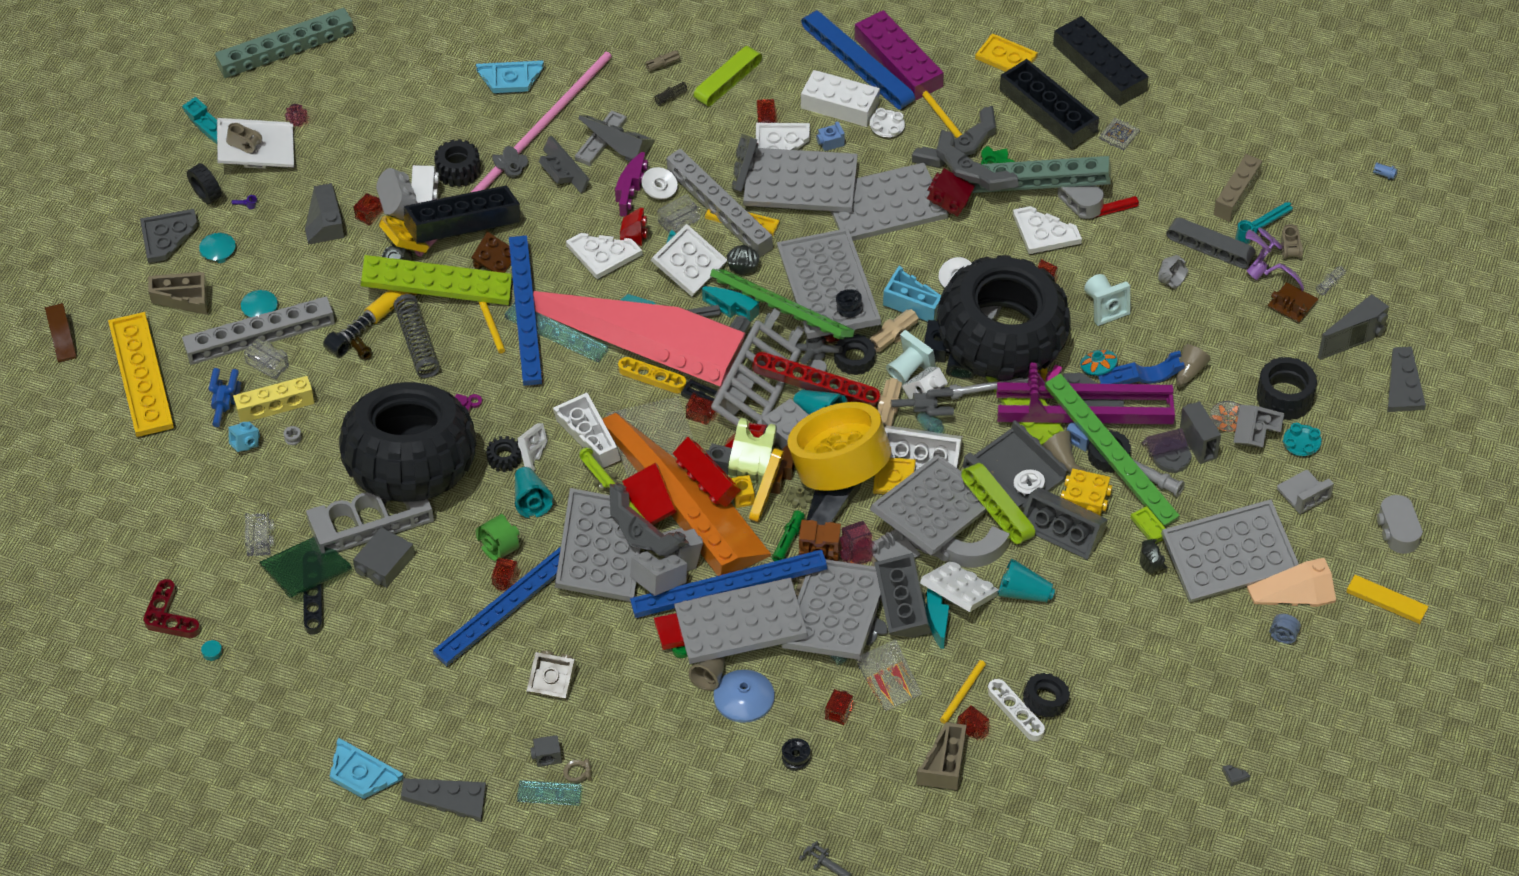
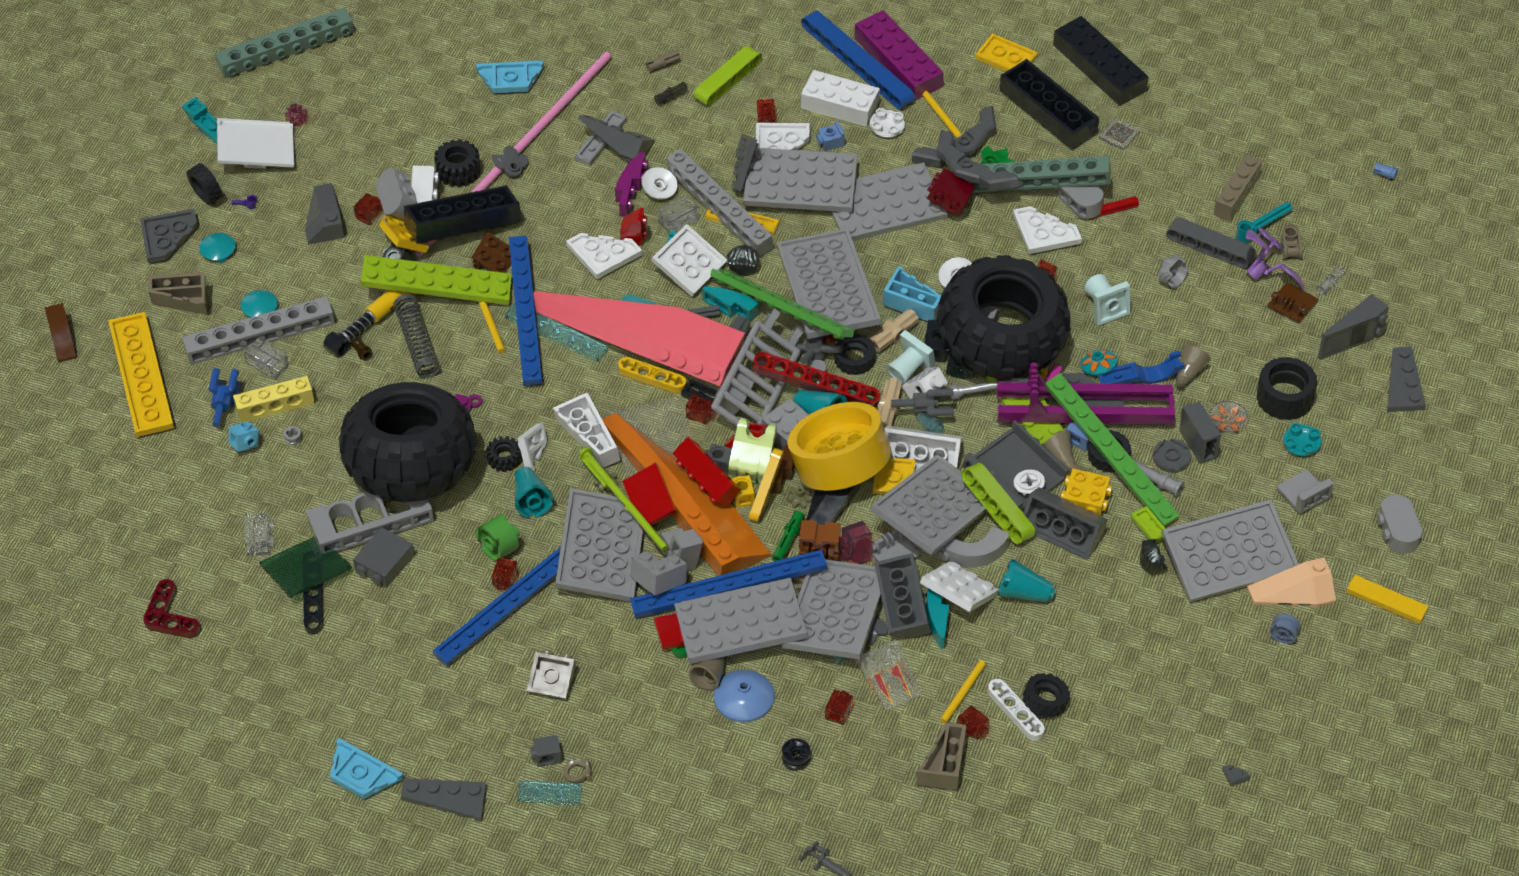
teal tile [201,640,222,661] -> none
dark tan piece [226,123,262,153] -> none
dark grey bracket [539,136,590,193] -> none
dark grey helmet [610,483,689,556] -> none
black wheel [836,289,863,318] -> none
clear purple panel [1141,428,1188,457] -> none
light grey brick [1234,405,1284,447] -> none

